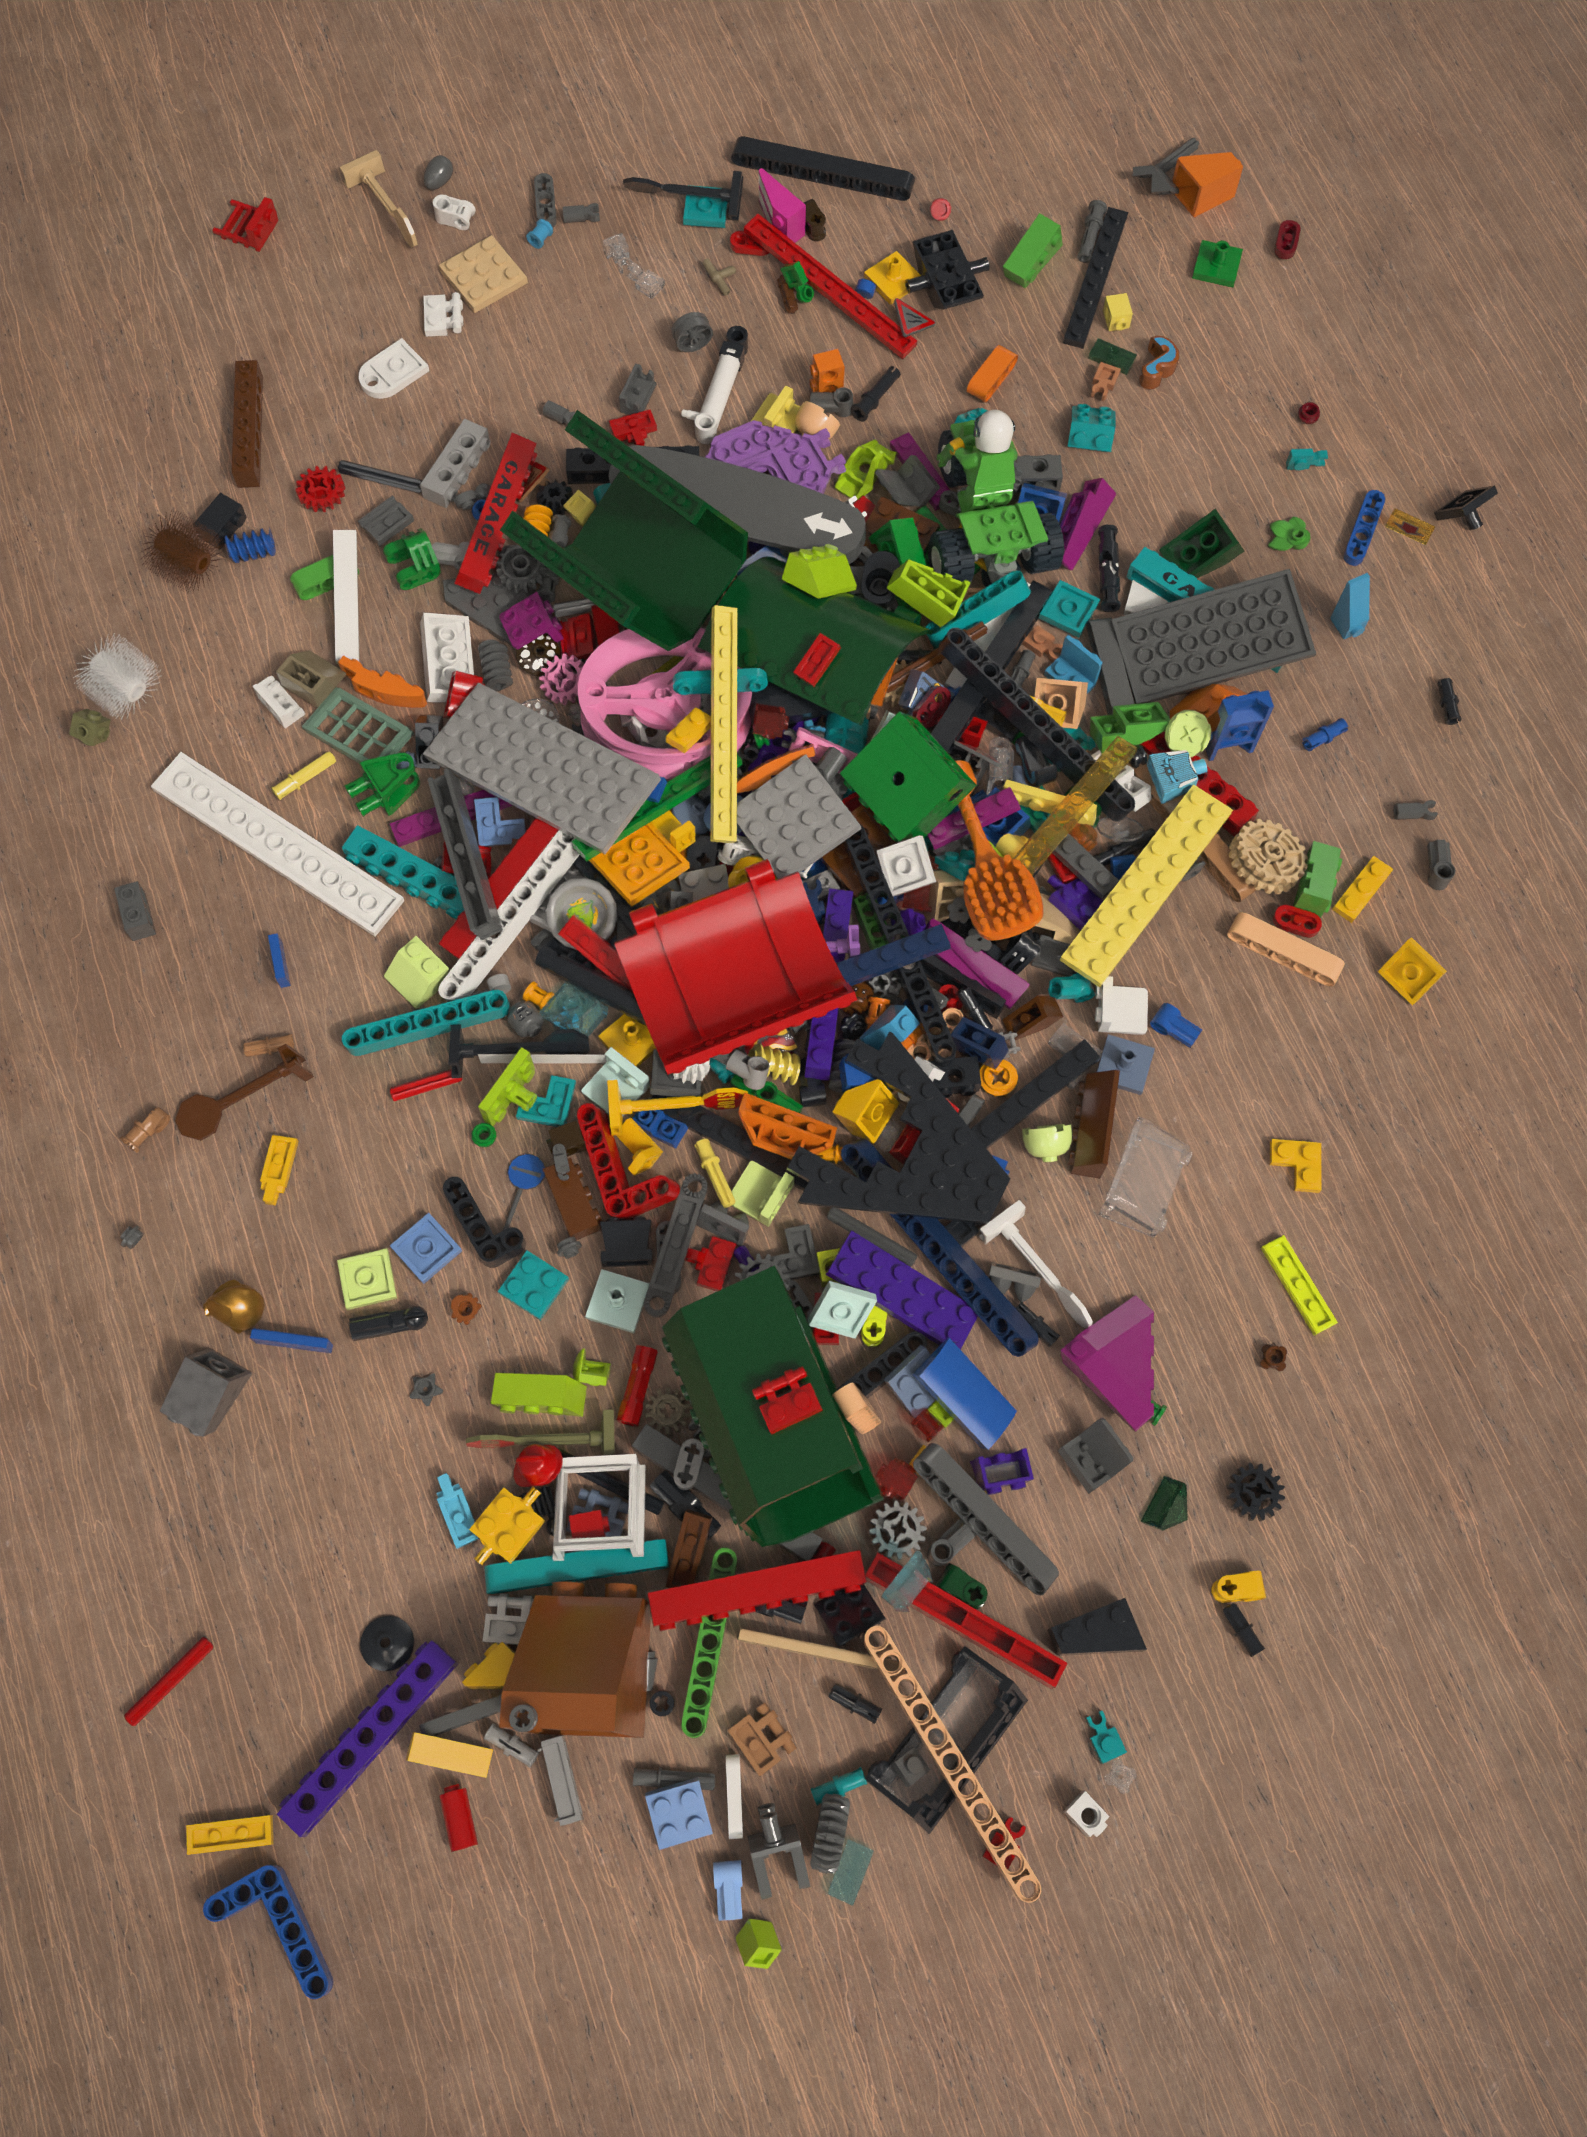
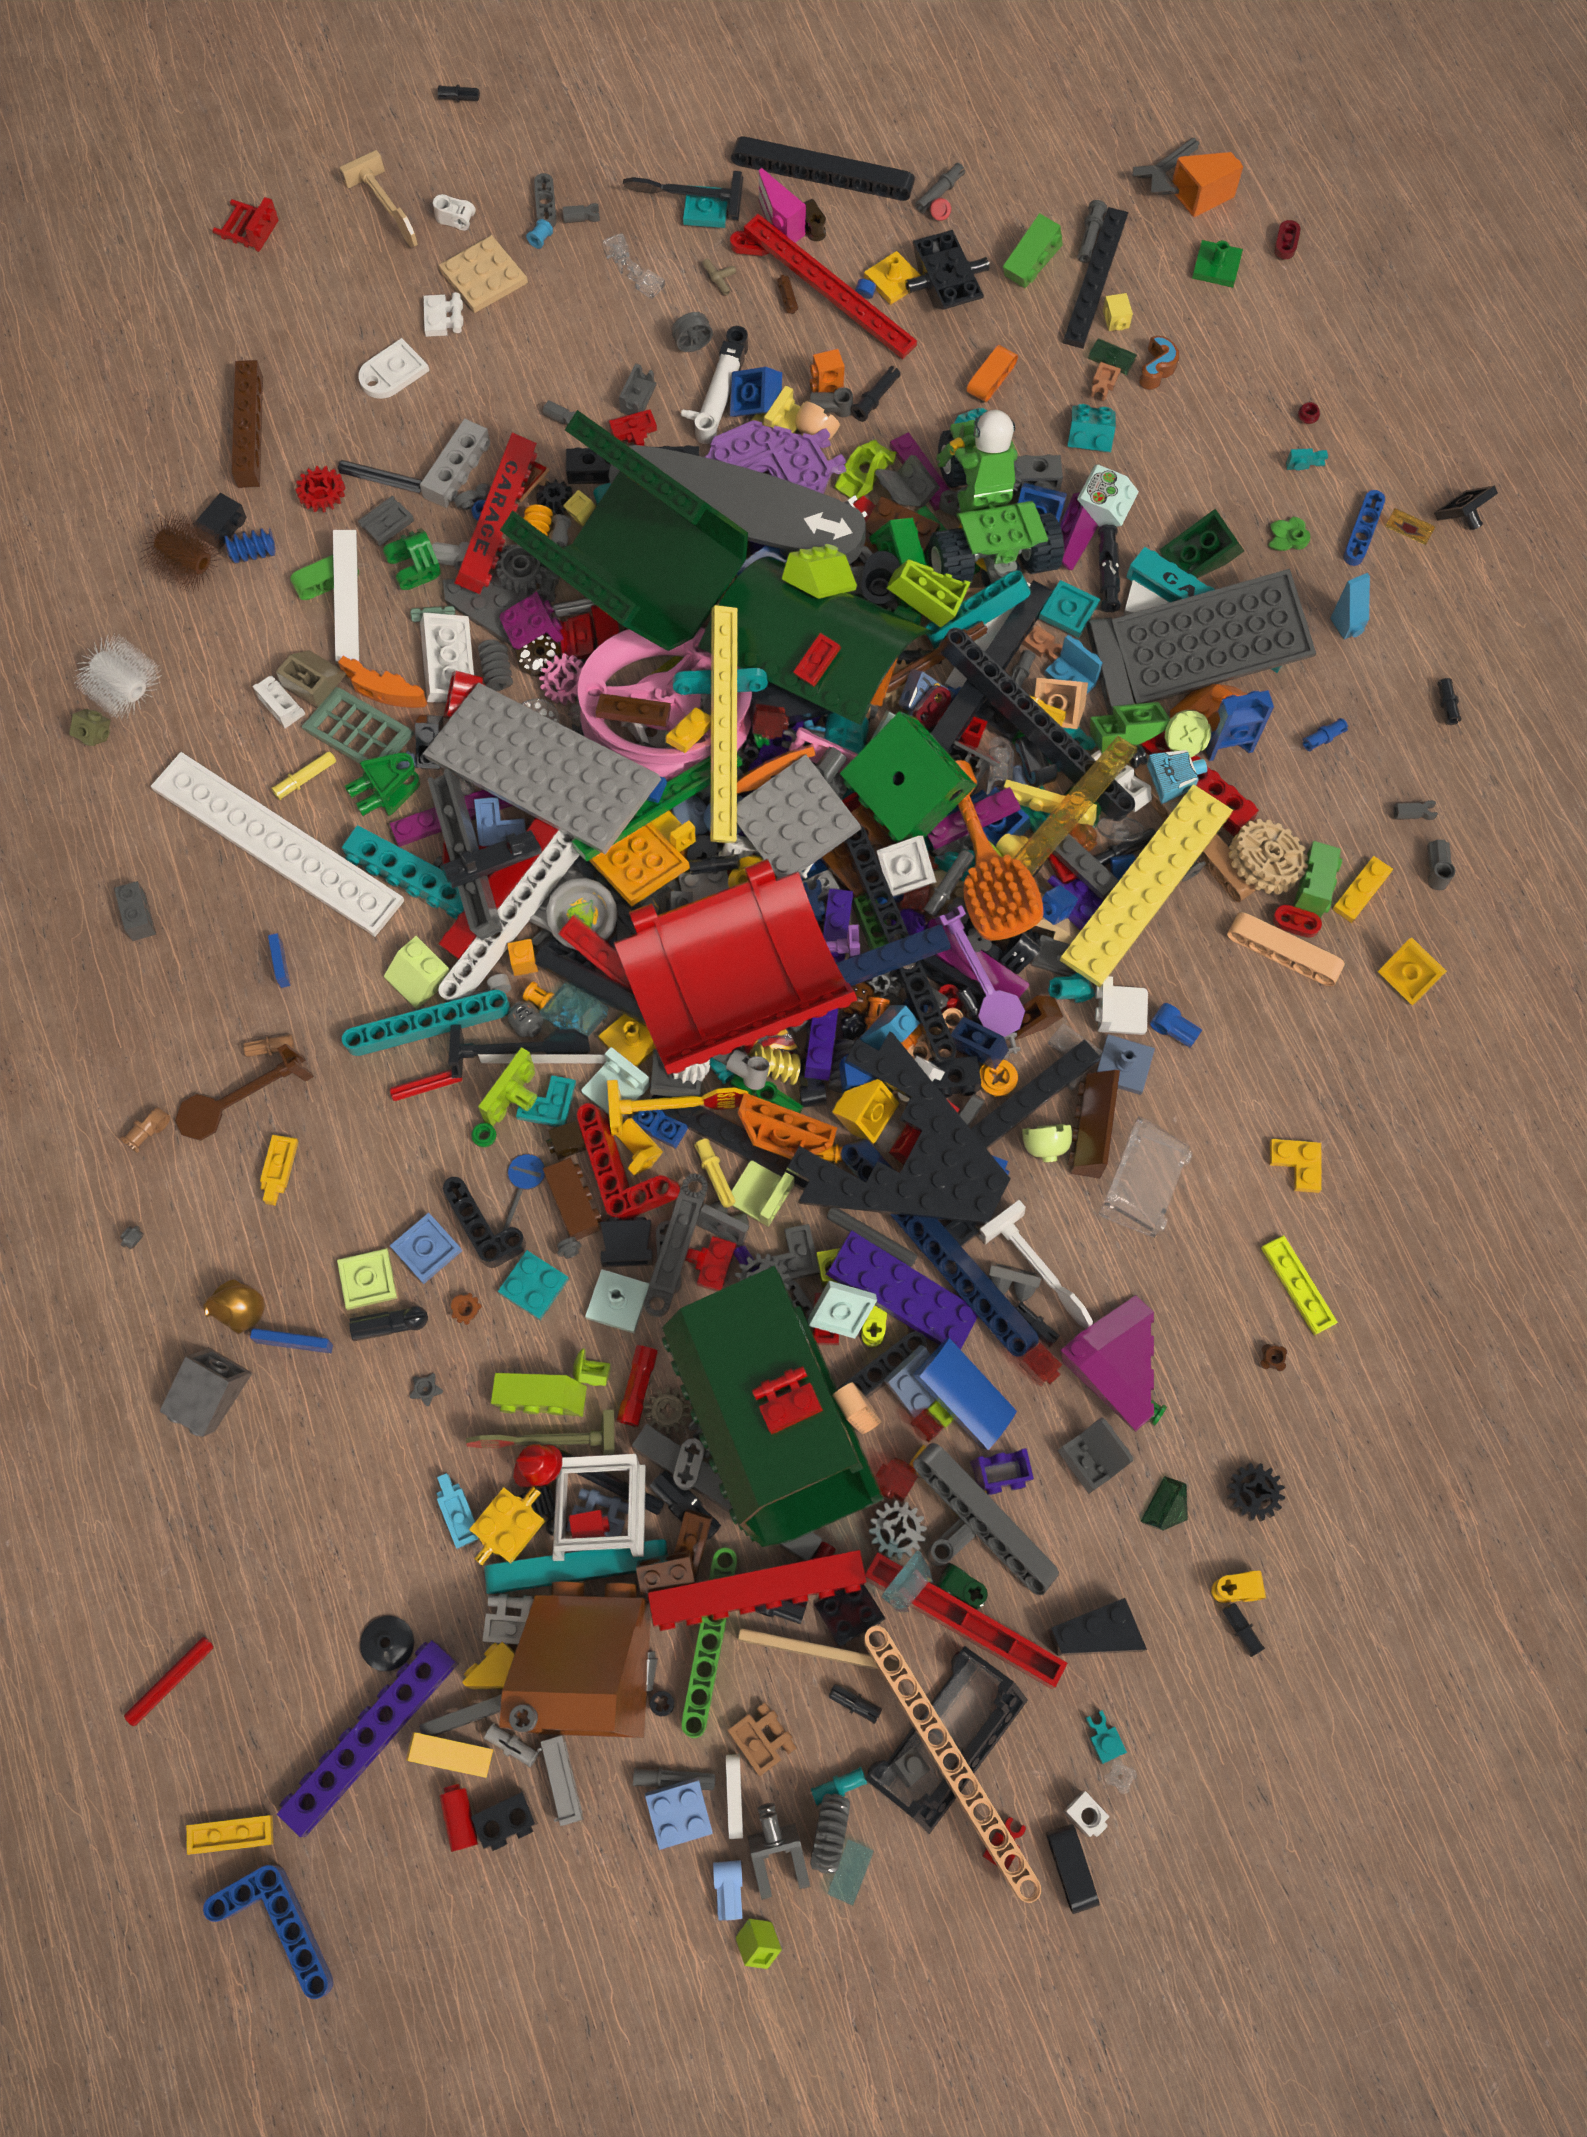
dark grey animal [424,155,453,190] -> none
dark grey piece [553,1144,570,1181] -> none
green plate [780,261,814,303] -> none
piece [894,298,936,337] -> none
none -> sand green axle [410,606,456,622]
none -> black axle [438,84,480,102]
none -> black hinge [442,830,542,889]
none -> black brick [471,1792,538,1851]
none -> light orange brick [507,939,538,976]
none -> reddish brown plate [595,693,671,727]
none -> reddish brown brick [636,1550,696,1595]
none -> black pin [690,854,740,875]
none -> blue slope [730,367,782,417]
none -> dark grey pin [915,163,965,214]
none -> dark grey axle [923,850,974,917]
none -> medium lavender piece [934,905,1025,1037]
none -> clear red brick [1019,1342,1062,1387]
none -> blue brick [1042,885,1078,925]
none -> black beam [1046,1824,1100,1914]
none -> light aqua slope [1077,465,1139,527]

